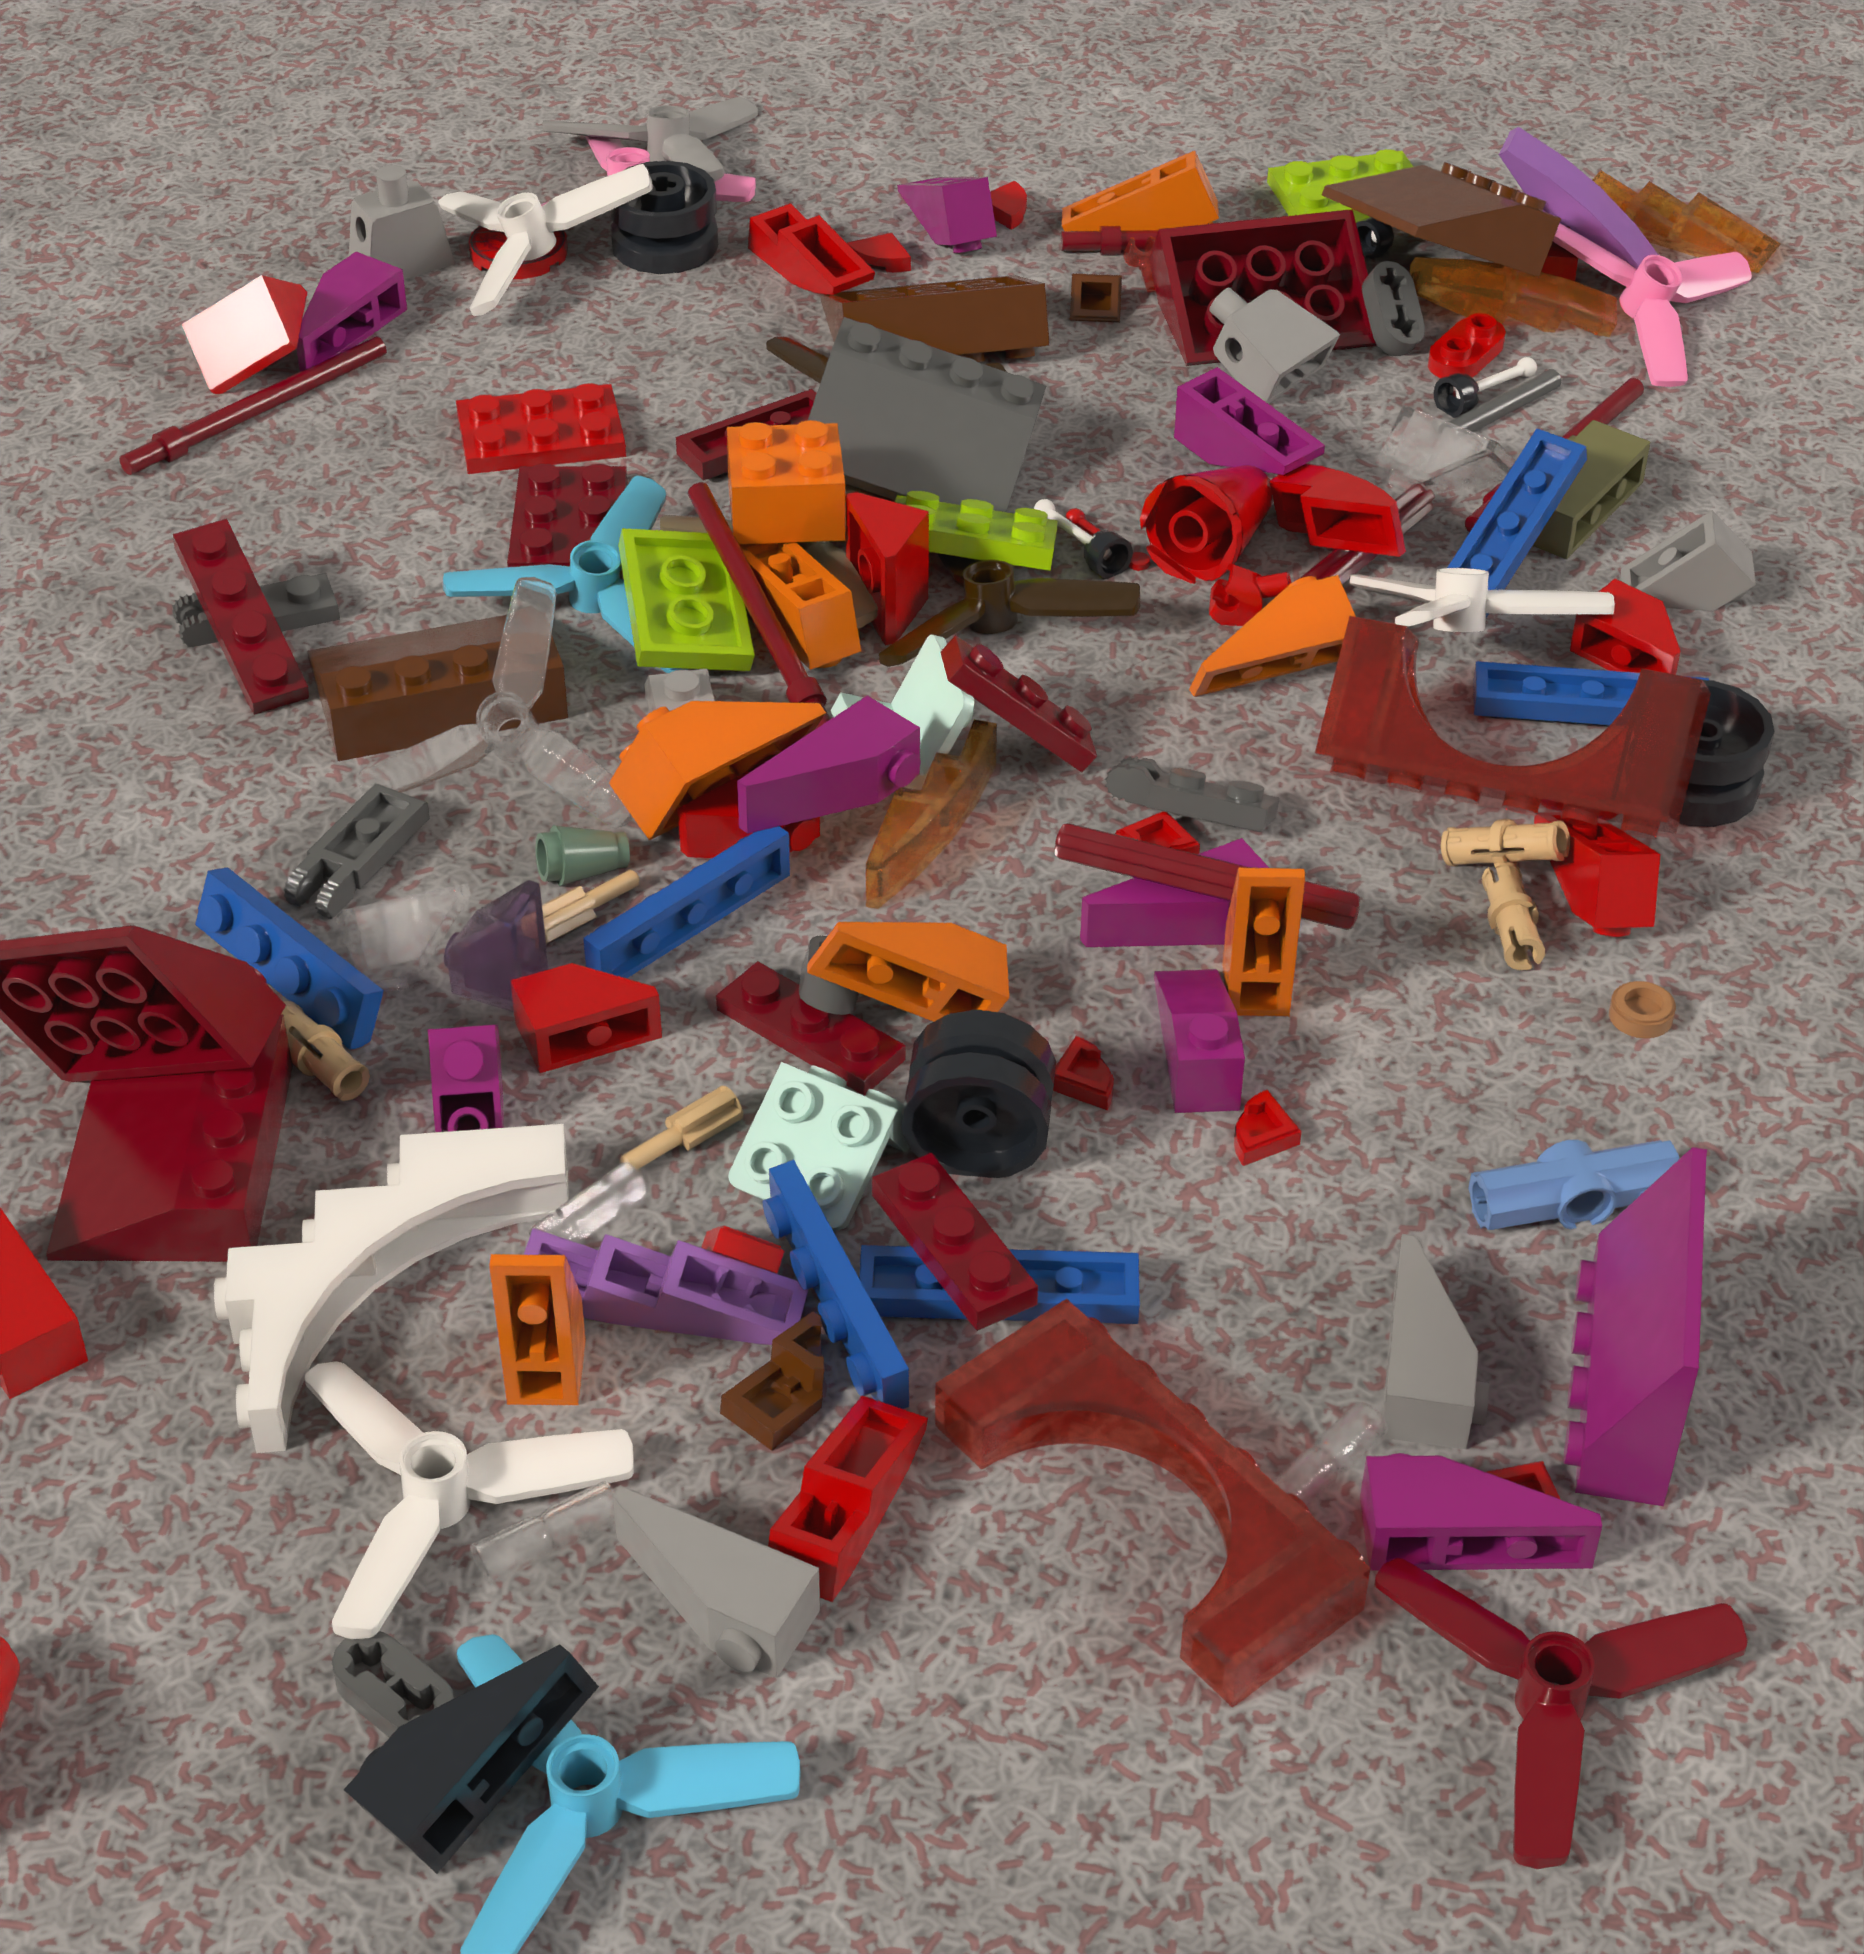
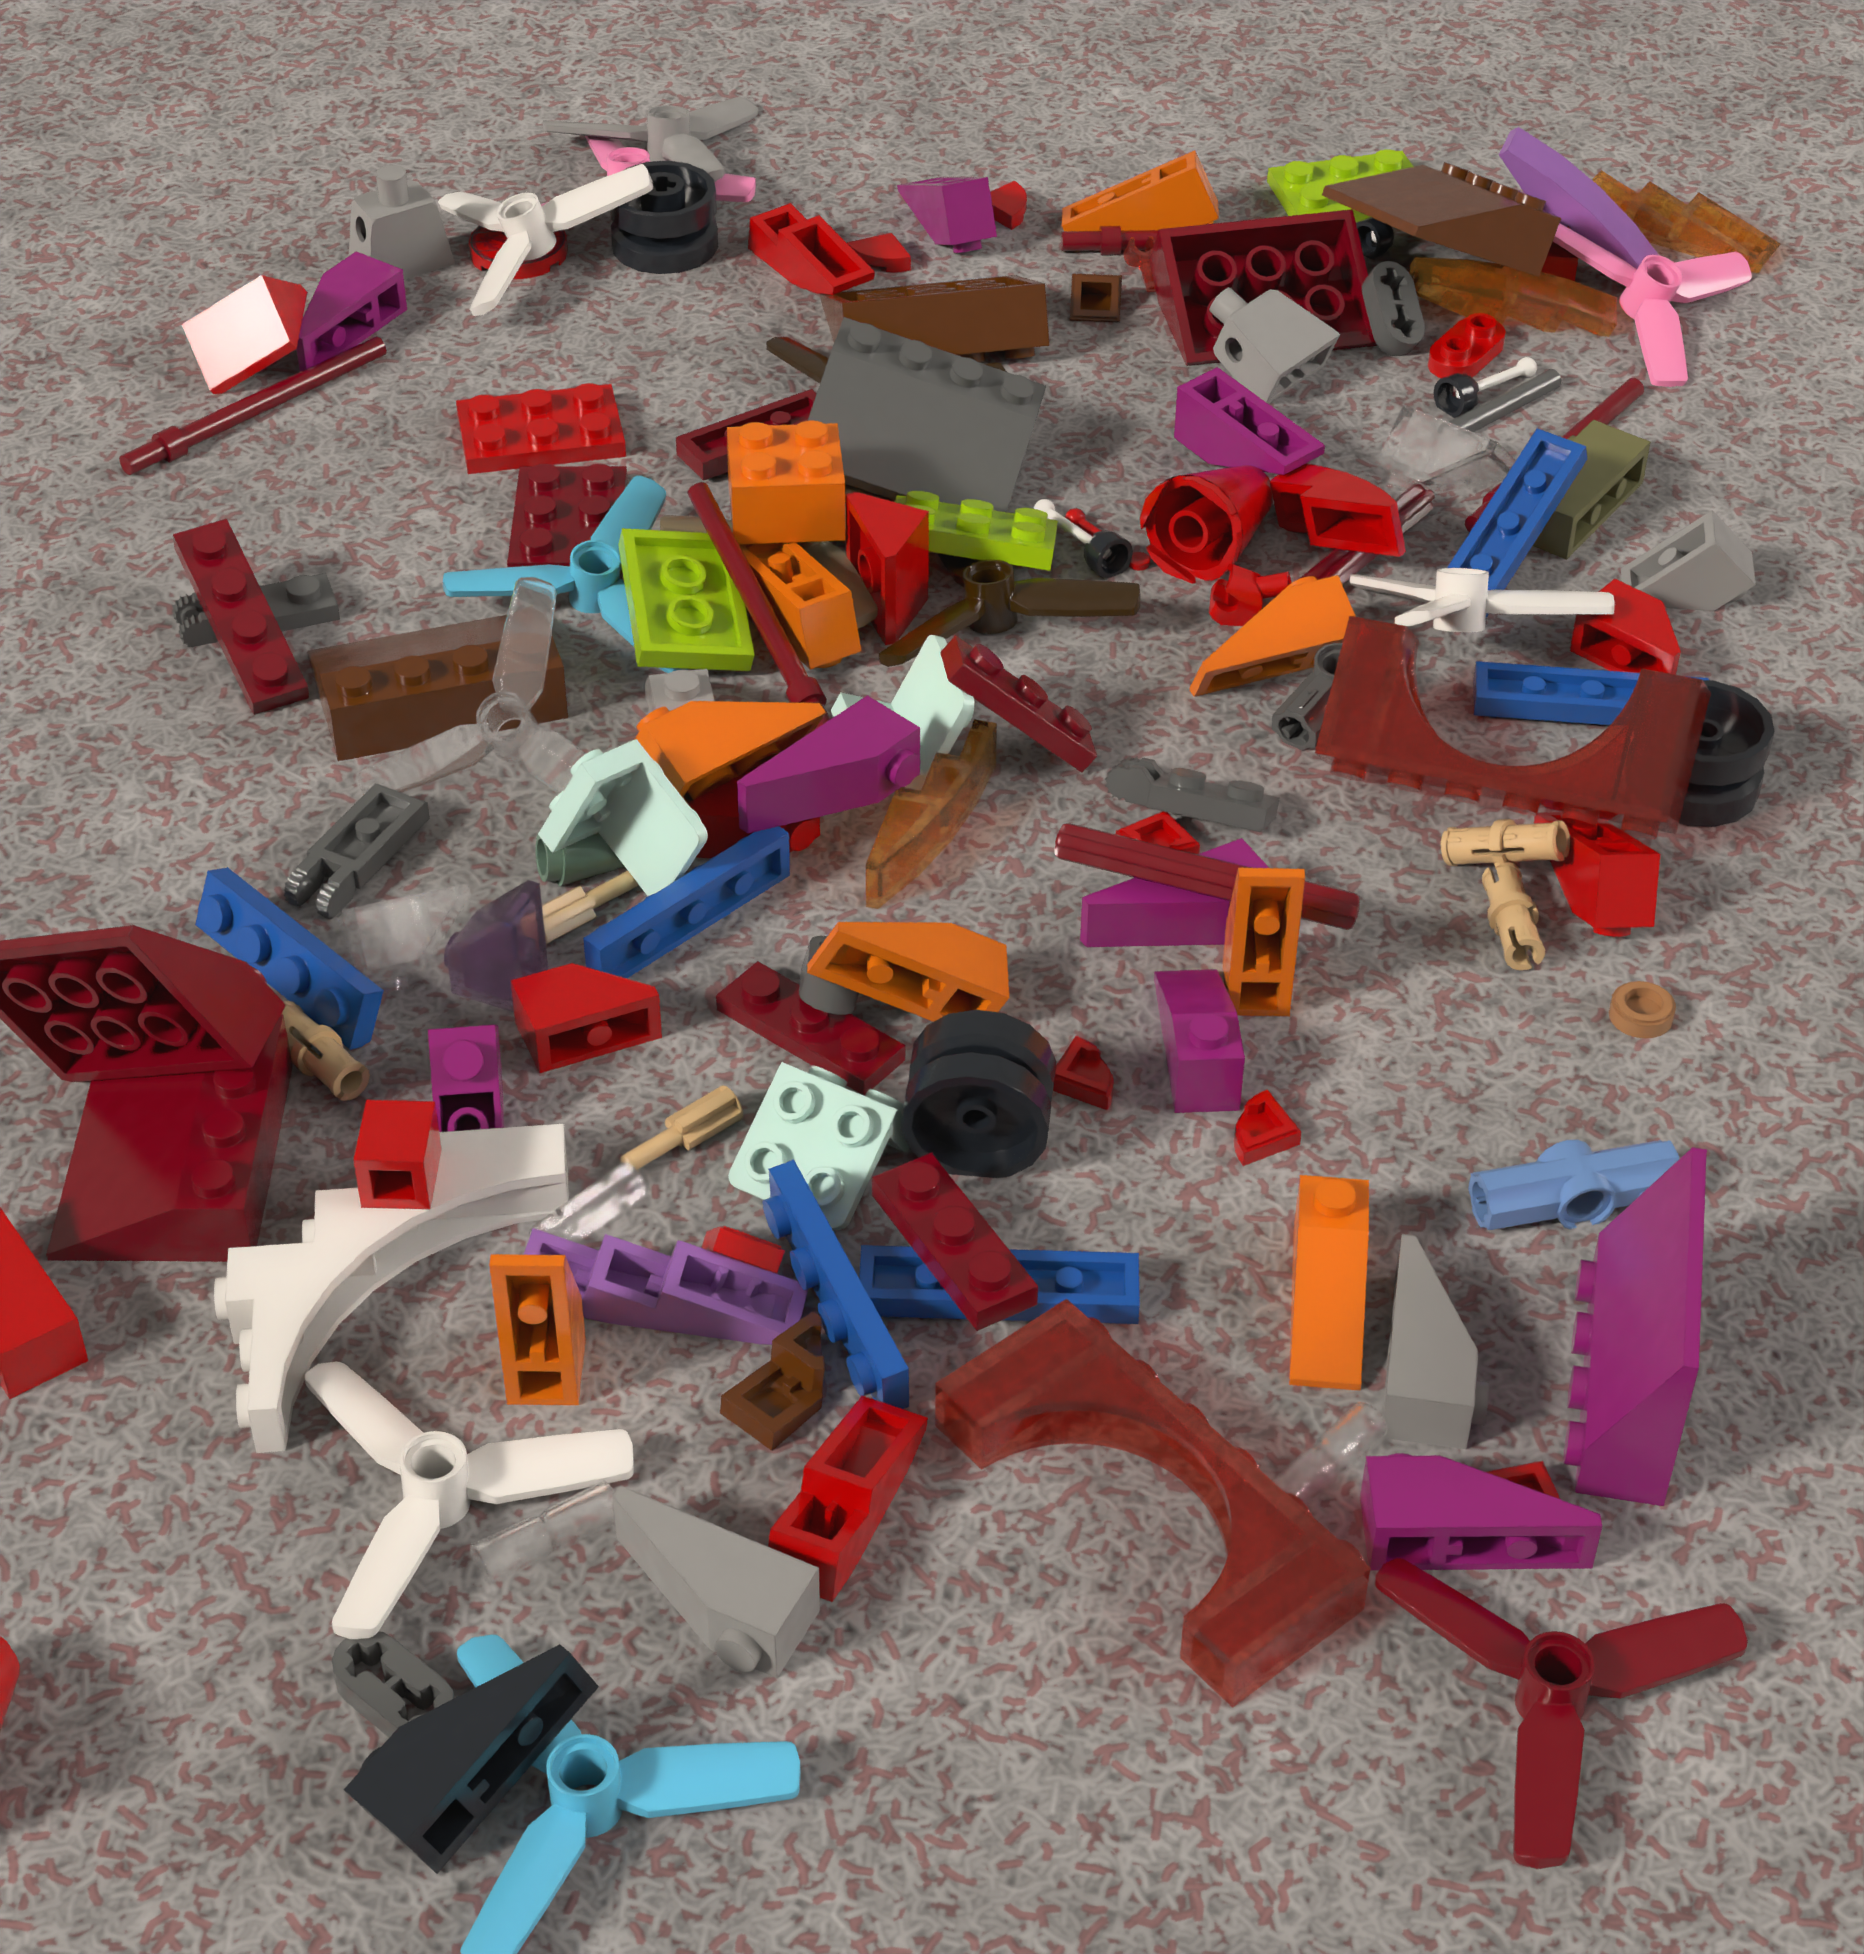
none -> red brick [353,1100,442,1210]
none -> light aqua bracket [538,739,708,896]
none -> dark grey piece [1272,643,1367,751]
none -> orange slope [1289,1175,1369,1391]

